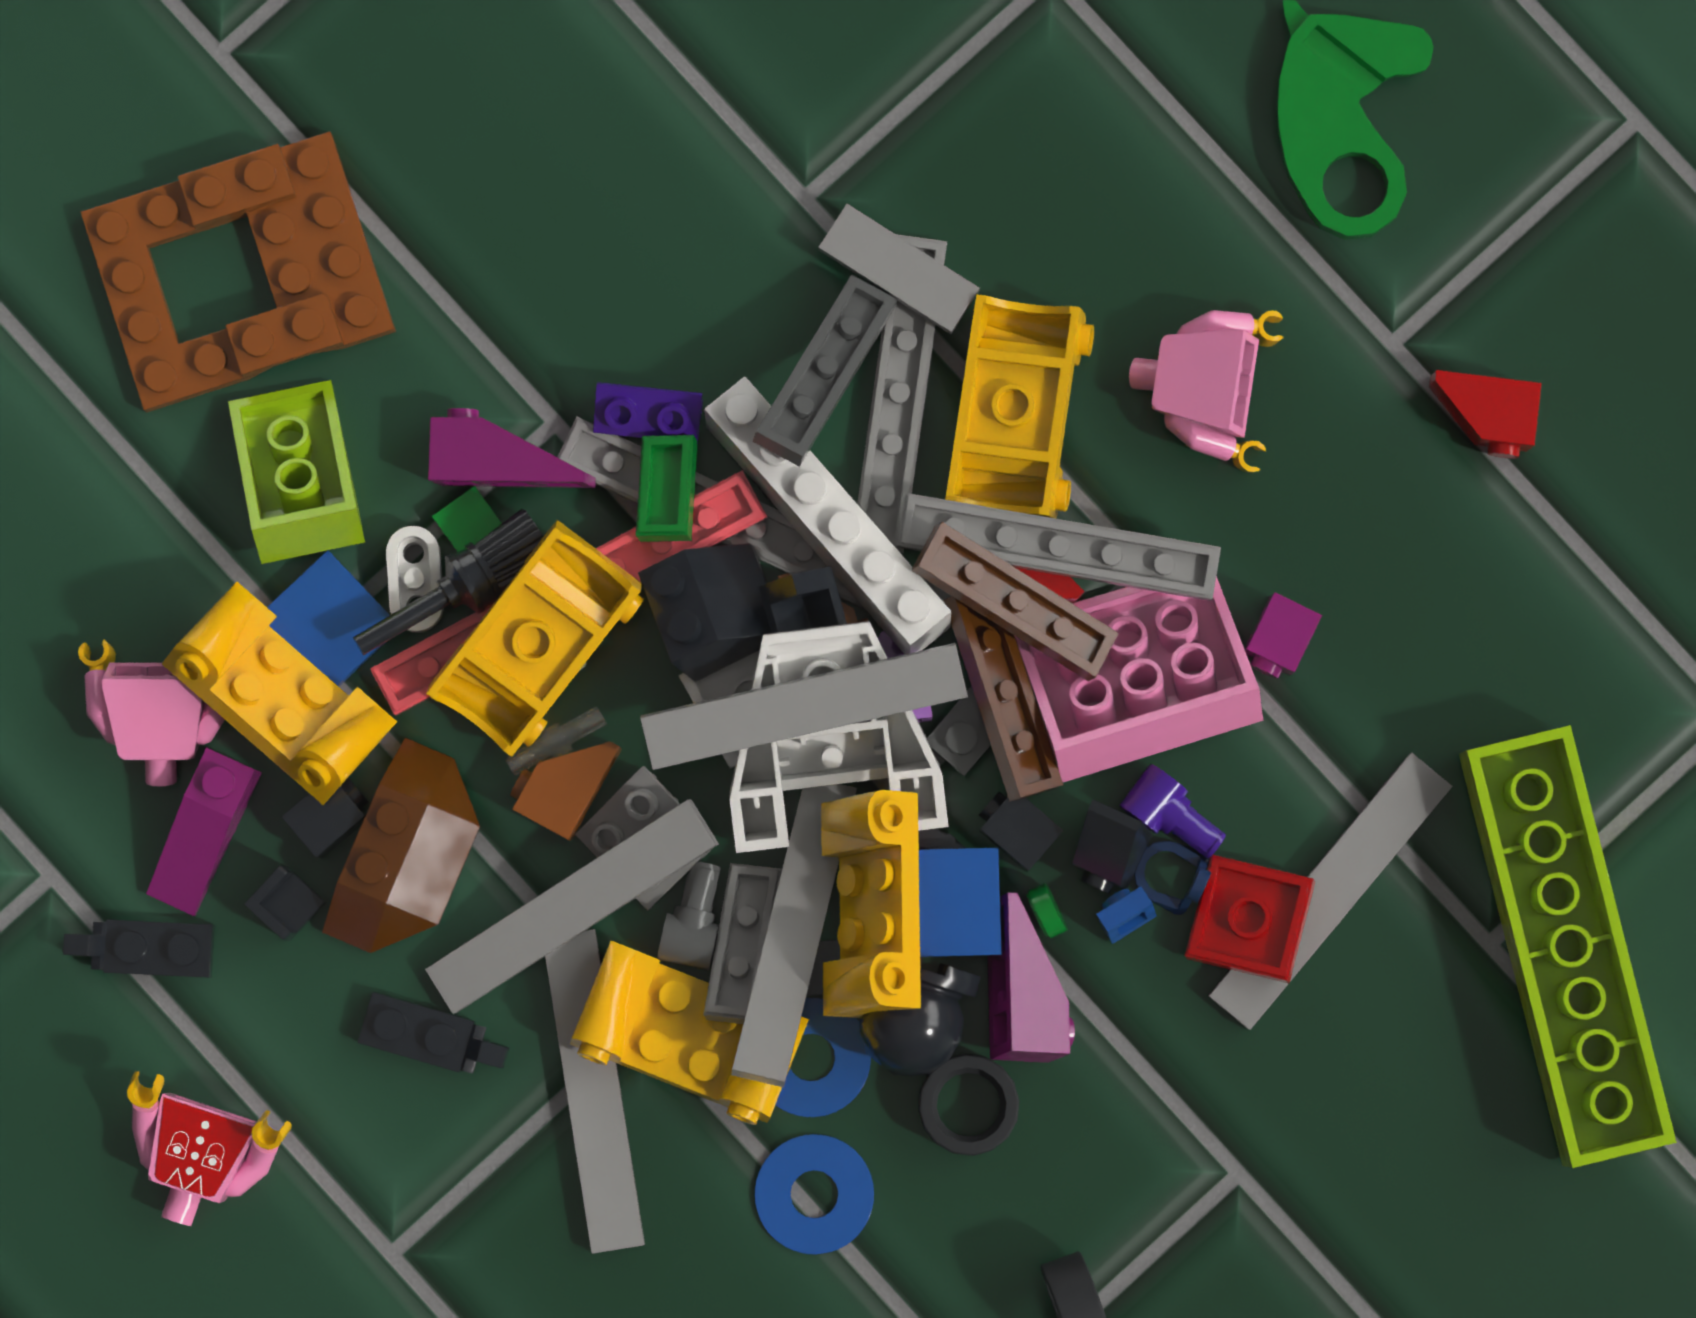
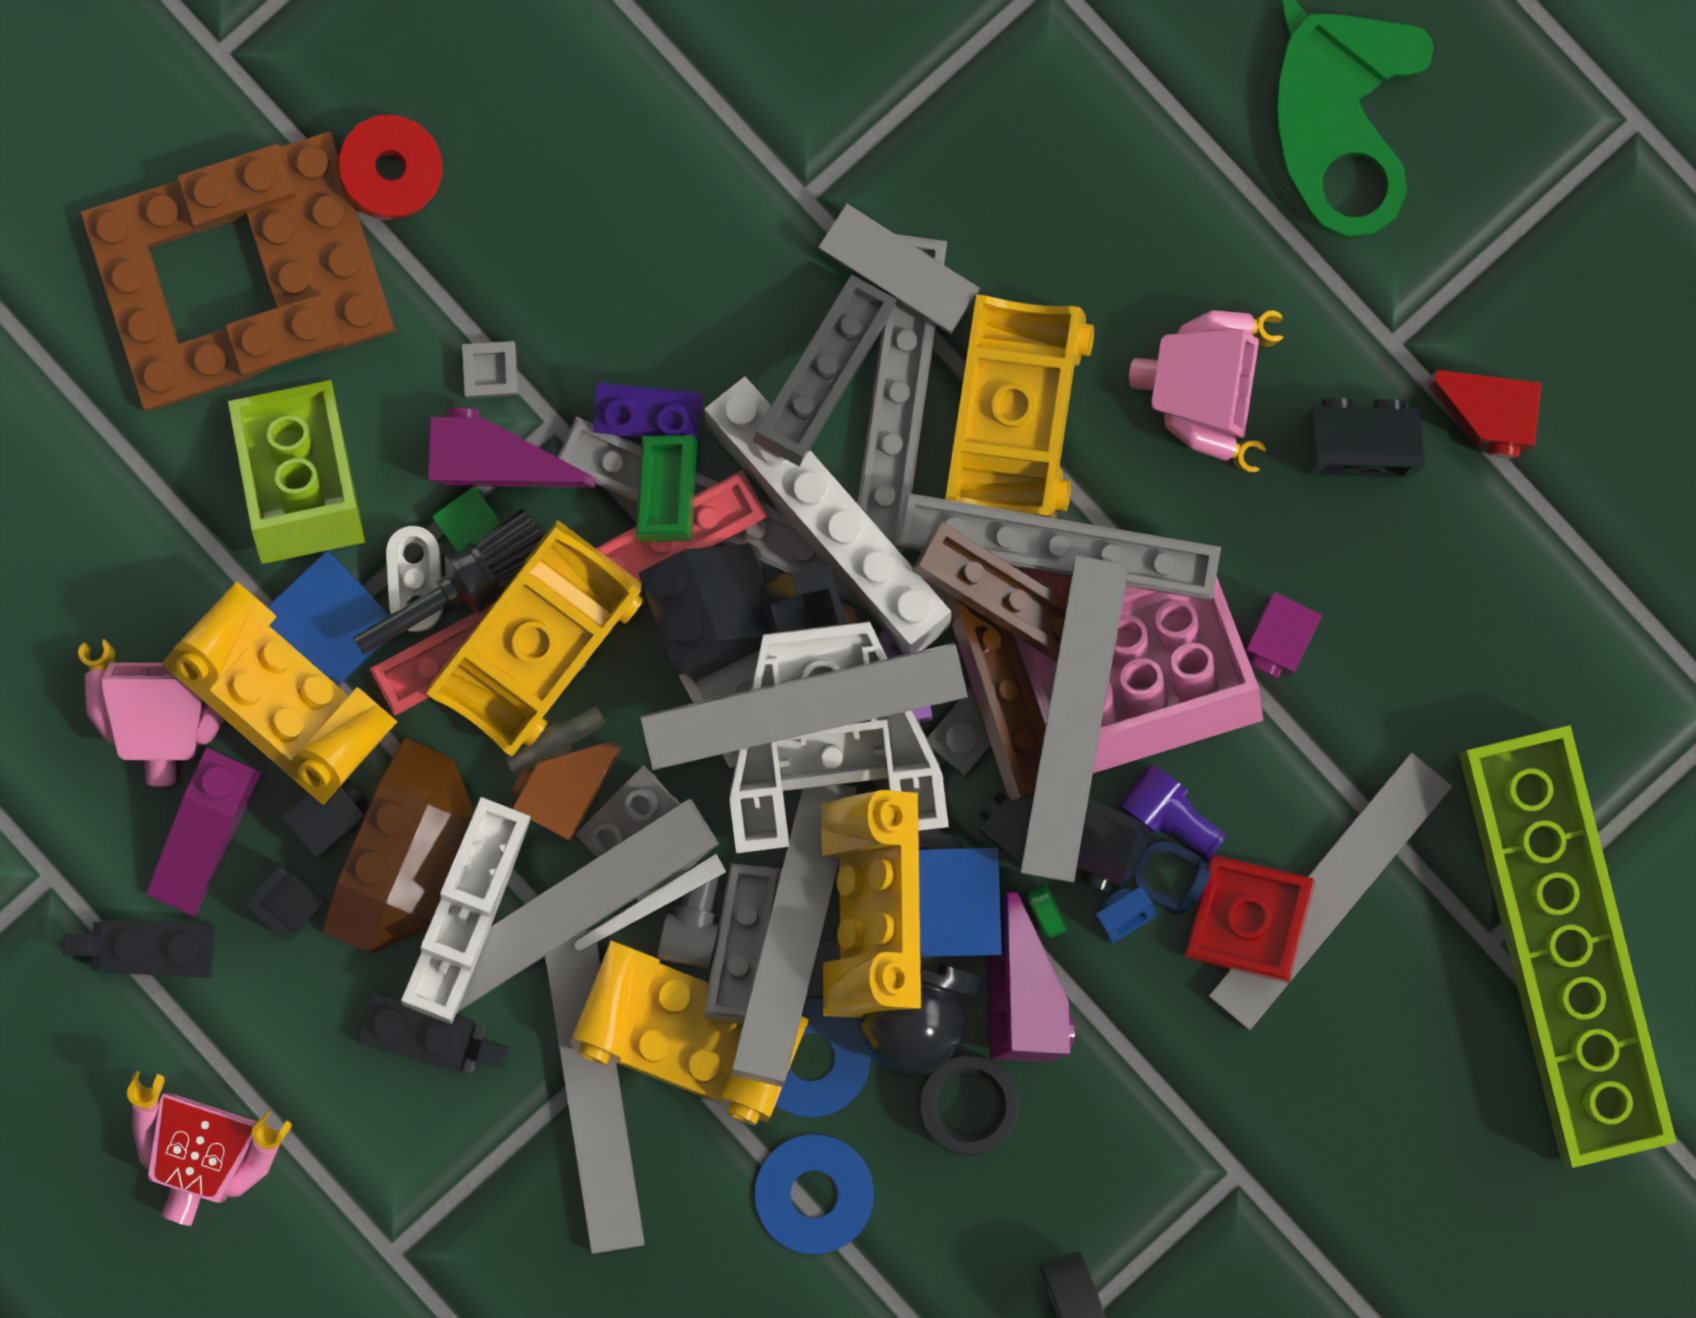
none -> red tile [337,115,442,220]
none -> white slope [401,797,531,1024]
none -> light grey tile [462,341,519,399]
none -> white sticker [574,854,726,950]
none -> light grey tile [1020,556,1129,883]
none -> black slope [1307,398,1425,478]

